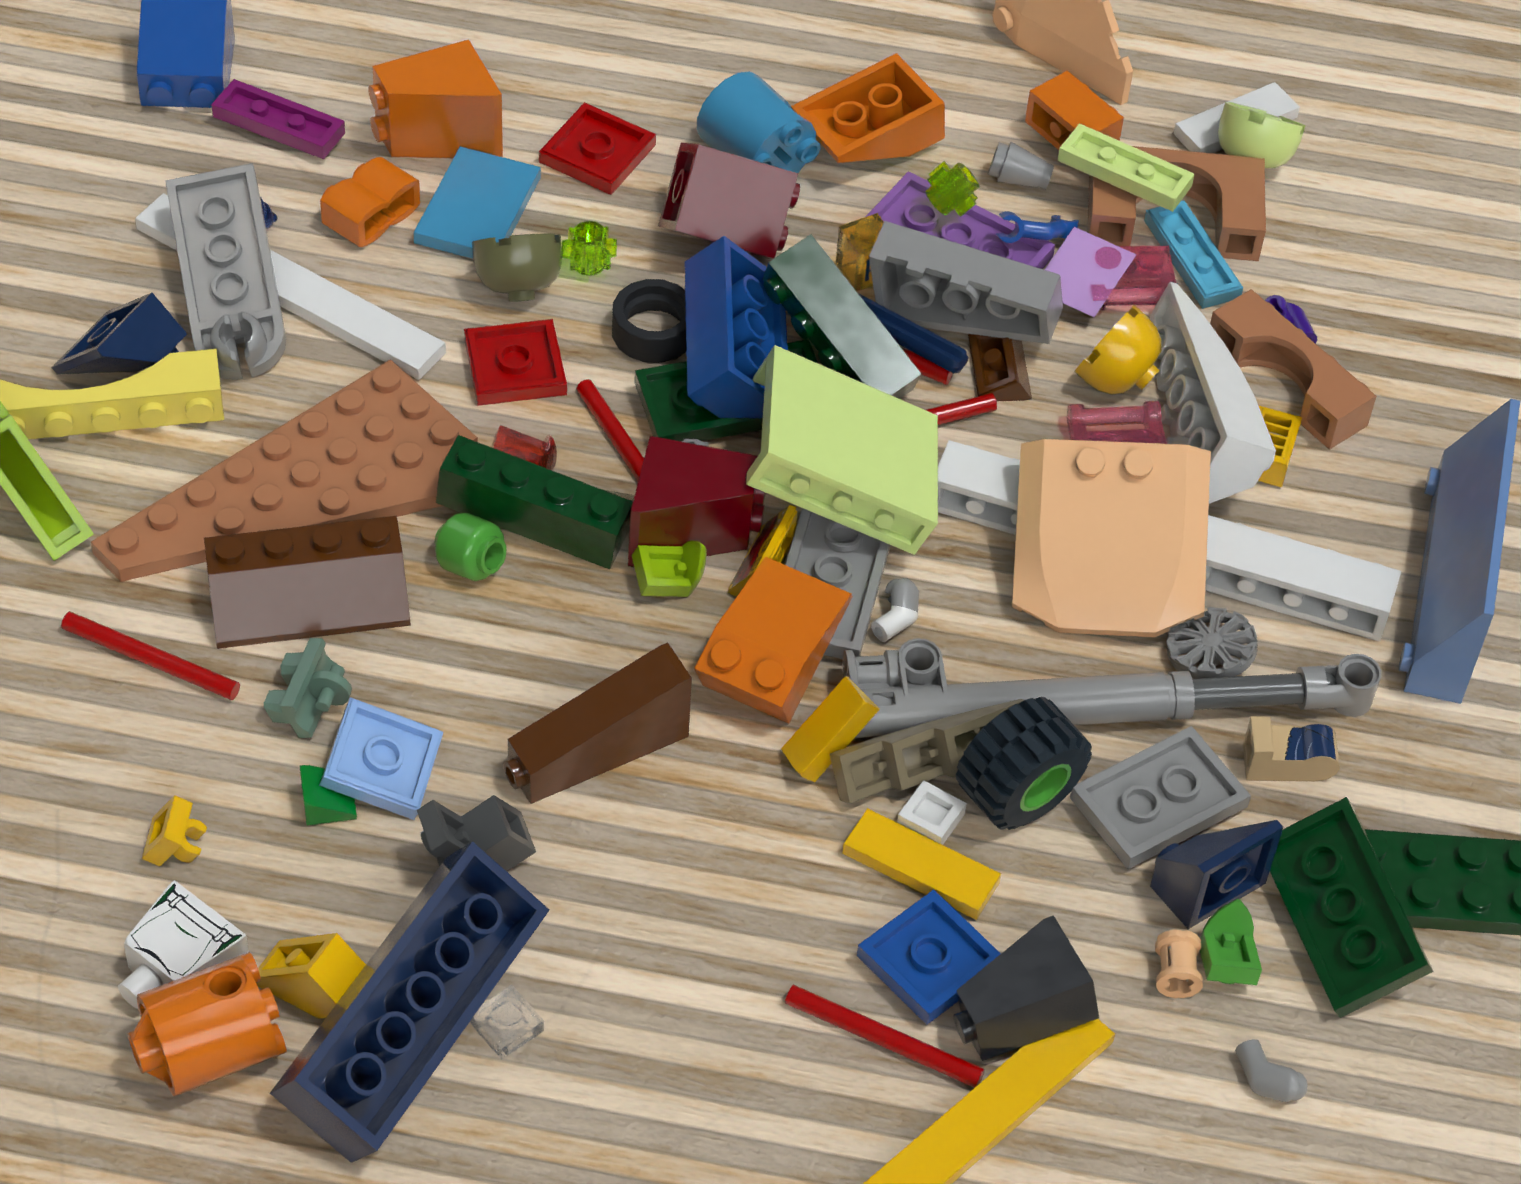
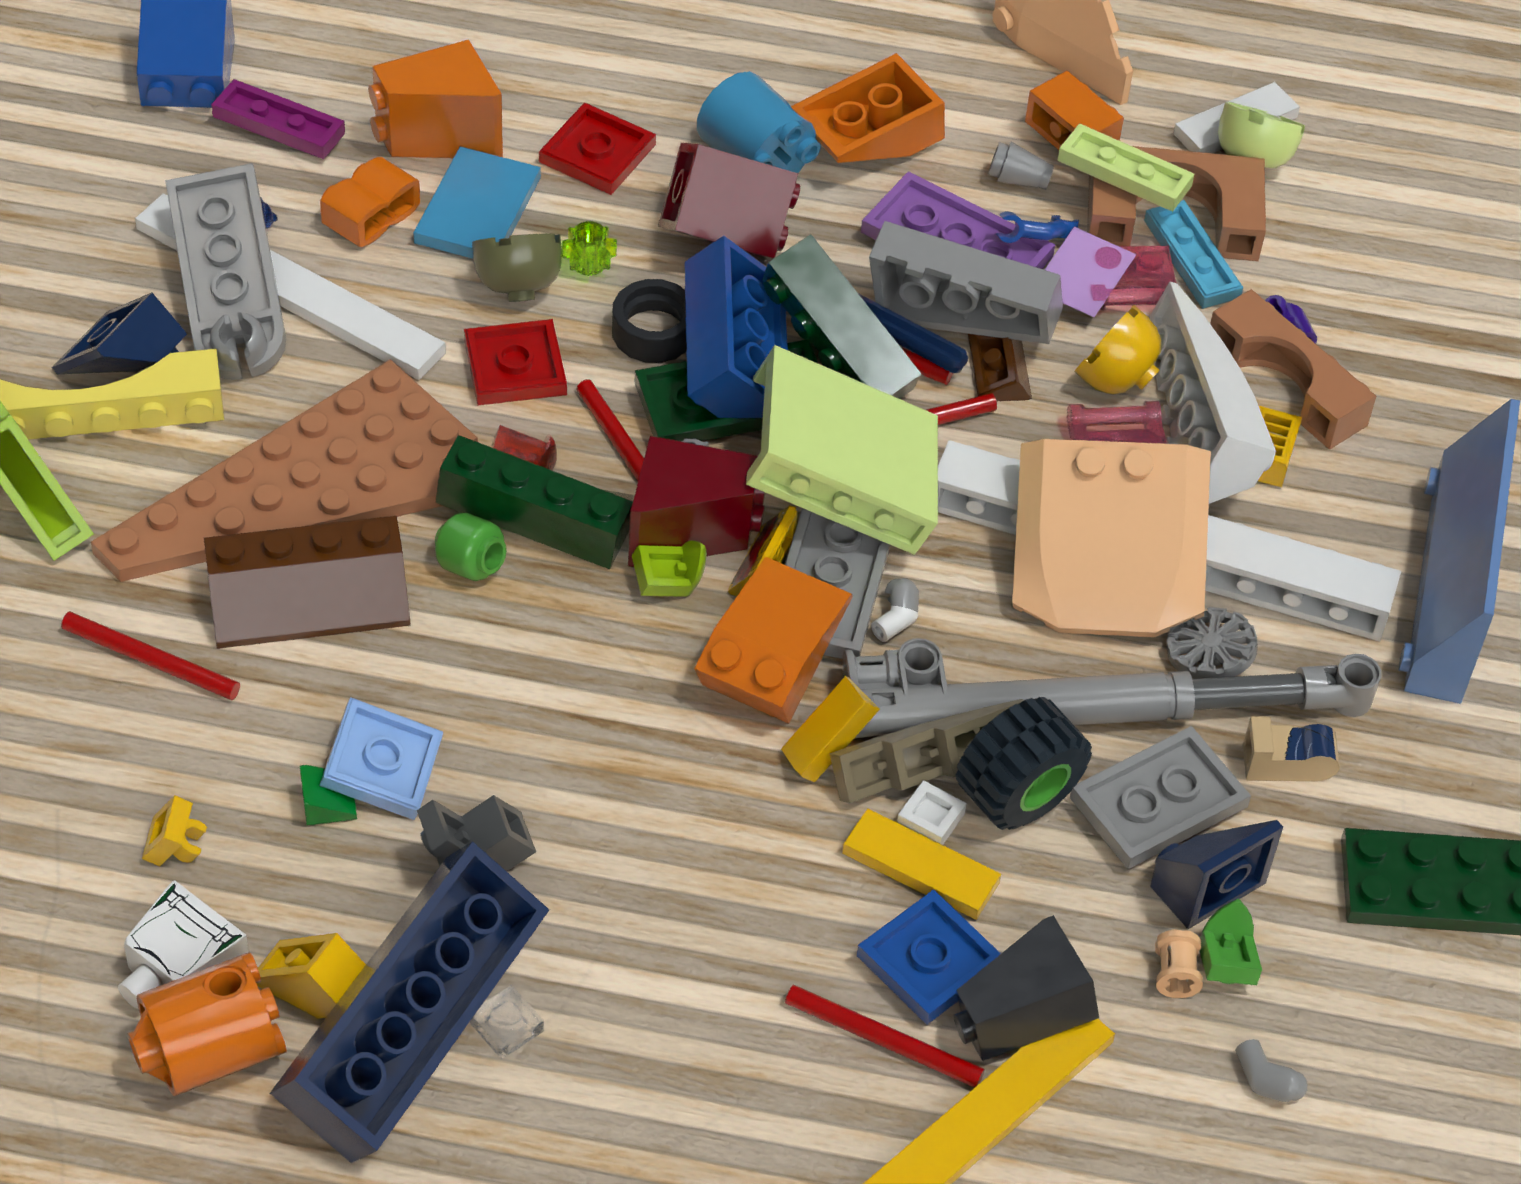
sand green hips [263,638,352,738] -> none
reddish brown slope [503,642,692,804] -> none
clear yellow brick [835,213,884,291] -> none
clear neon green gear [925,161,980,217] -> none
dark green plate [1270,797,1434,1018] -> none

